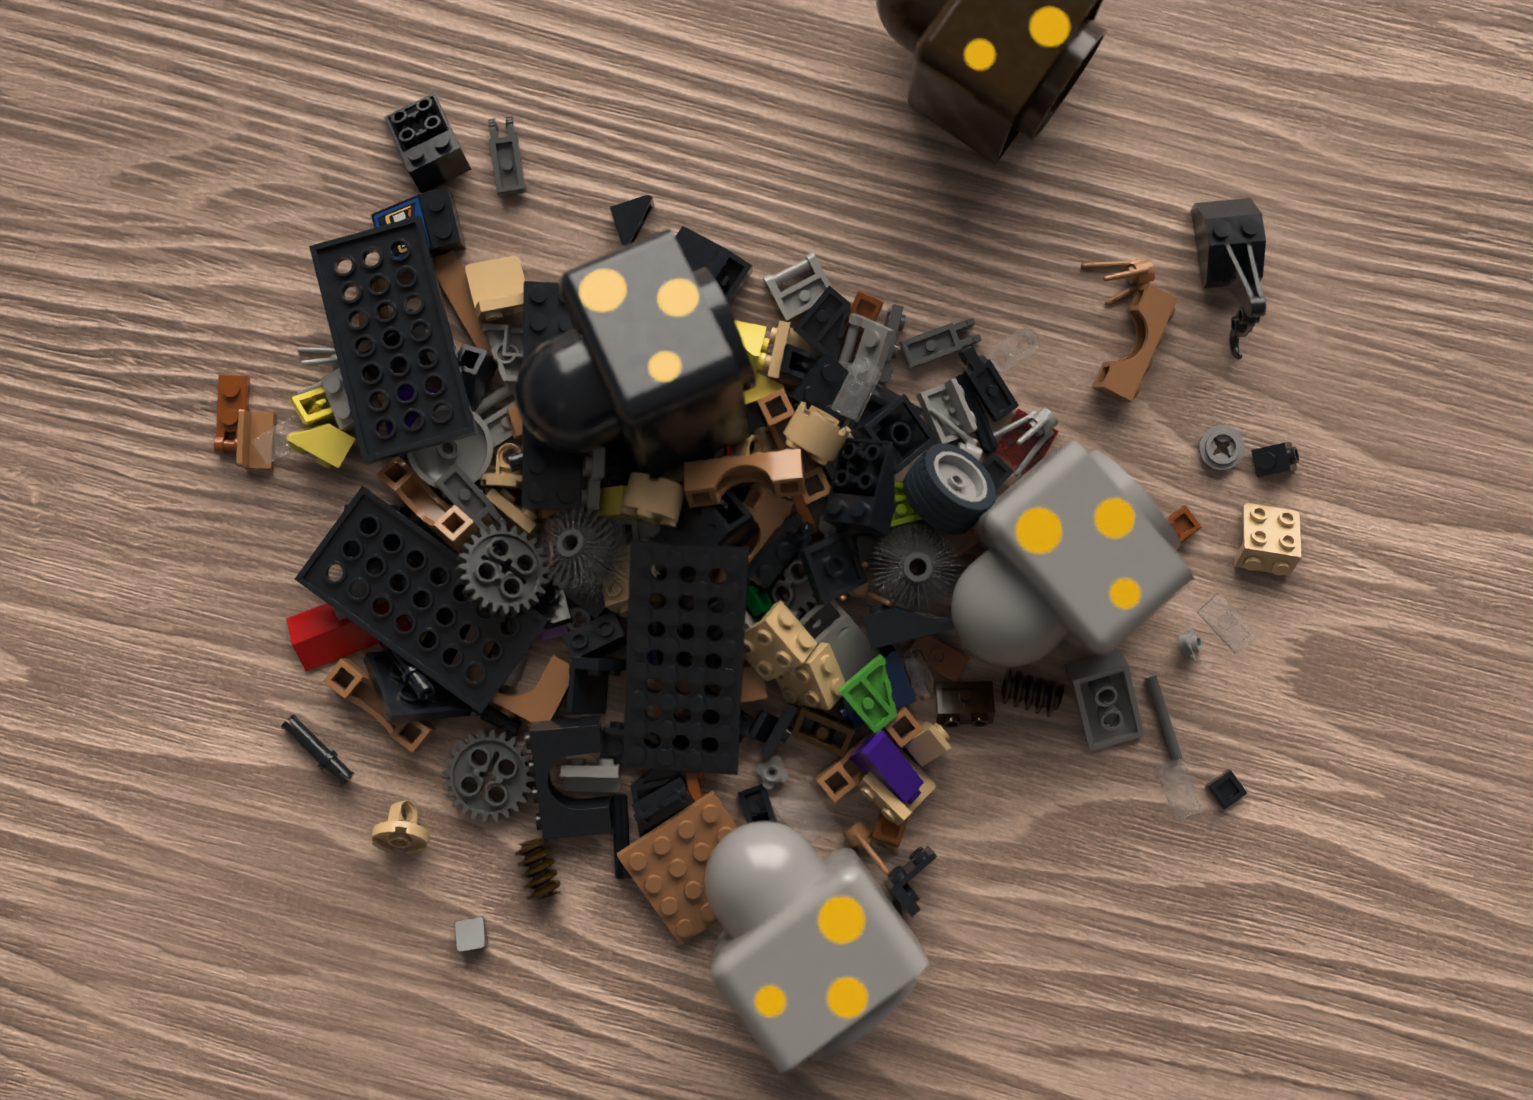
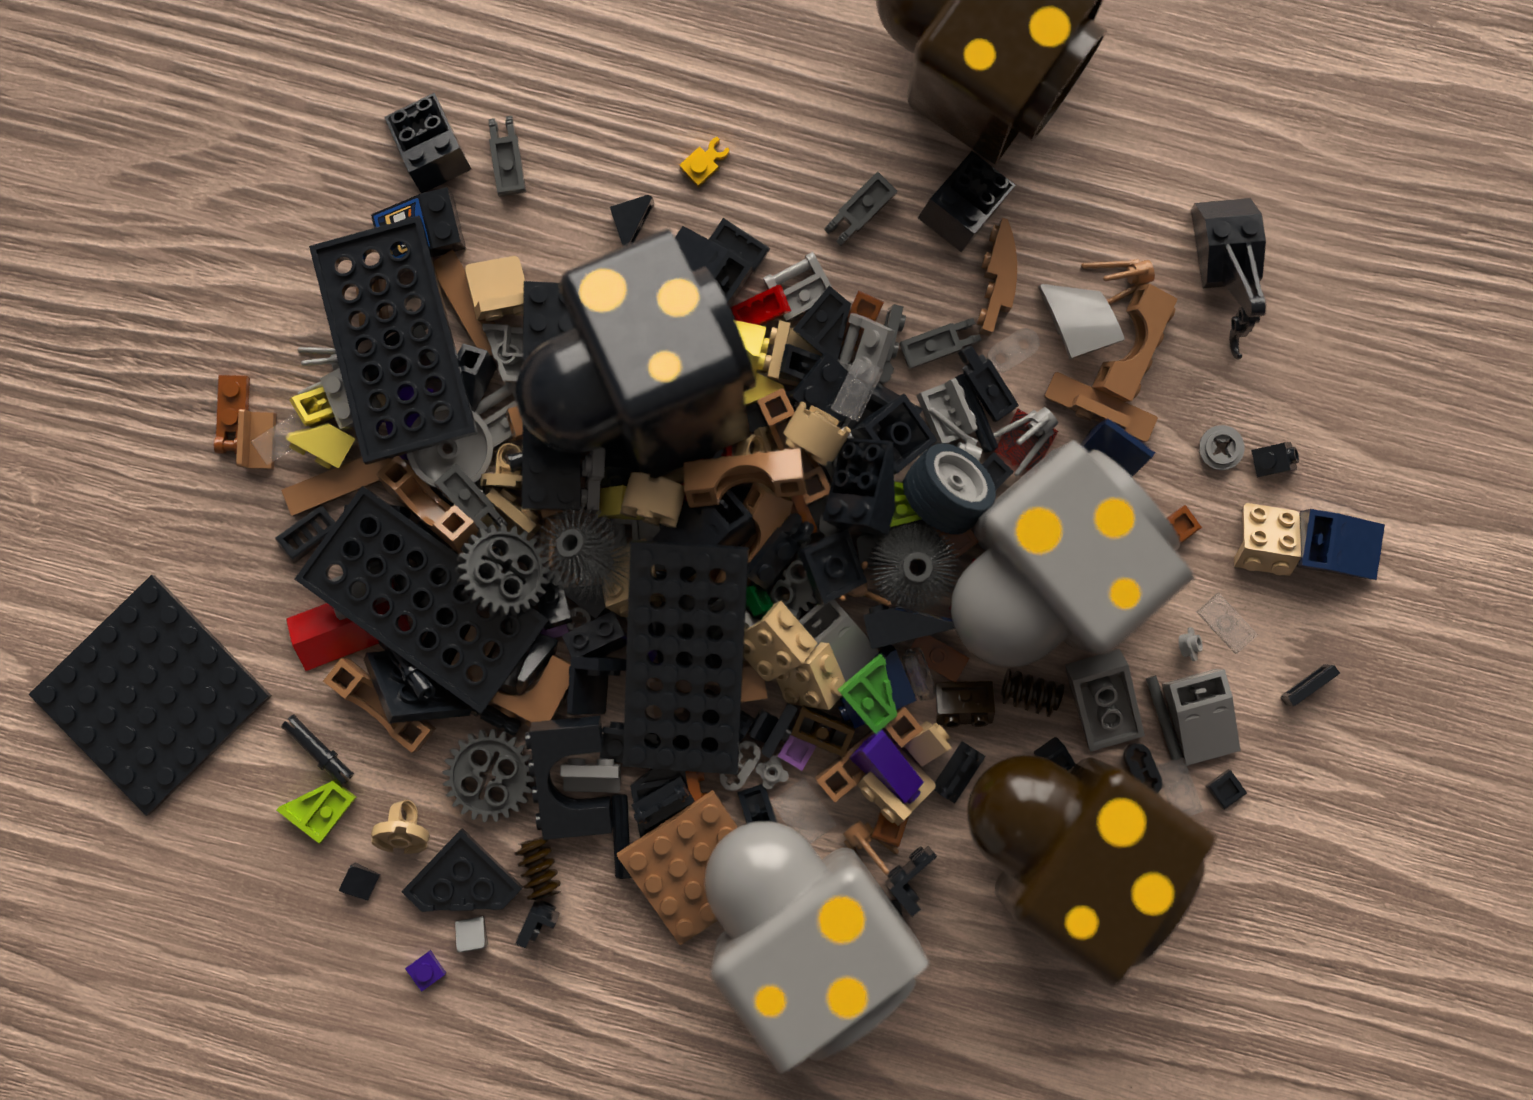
none -> black plate [28,575,272,816]
none -> black slope [275,505,335,564]
none -> lime wing [276,780,357,844]
none -> medium nougat tile [281,457,392,516]
none -> black slope [339,863,381,901]
none -> black plate [401,828,523,912]
none -> dark purple plate [405,950,447,992]
none -> black bracket [515,901,560,949]
none -> black slope [516,634,558,695]
none -> yellow plate [679,137,730,188]
none -> black plate [709,218,770,273]
none -> light grey beam [720,740,761,791]
none -> red plate [730,285,791,325]
none -> medium lavender plate [778,732,817,771]
none -> dark grey hinge [824,172,898,246]
none -> black slope [918,151,1015,253]
none -> black hinge [934,741,986,804]
none -> dark brown piece [967,755,1216,988]
none -> medium nougat slope [977,218,1017,337]
none -> black slope [1034,737,1076,771]
none -> light grey slope [1038,284,1125,360]
none -> medium nougat bracket [1044,372,1158,442]
none -> dark blue slope [1080,418,1155,478]
none -> black beam [1123,743,1163,793]
none -> light grey slope [1162,669,1241,766]
none -> black tile [1280,664,1340,707]
none -> dark blue slope [1296,509,1385,580]

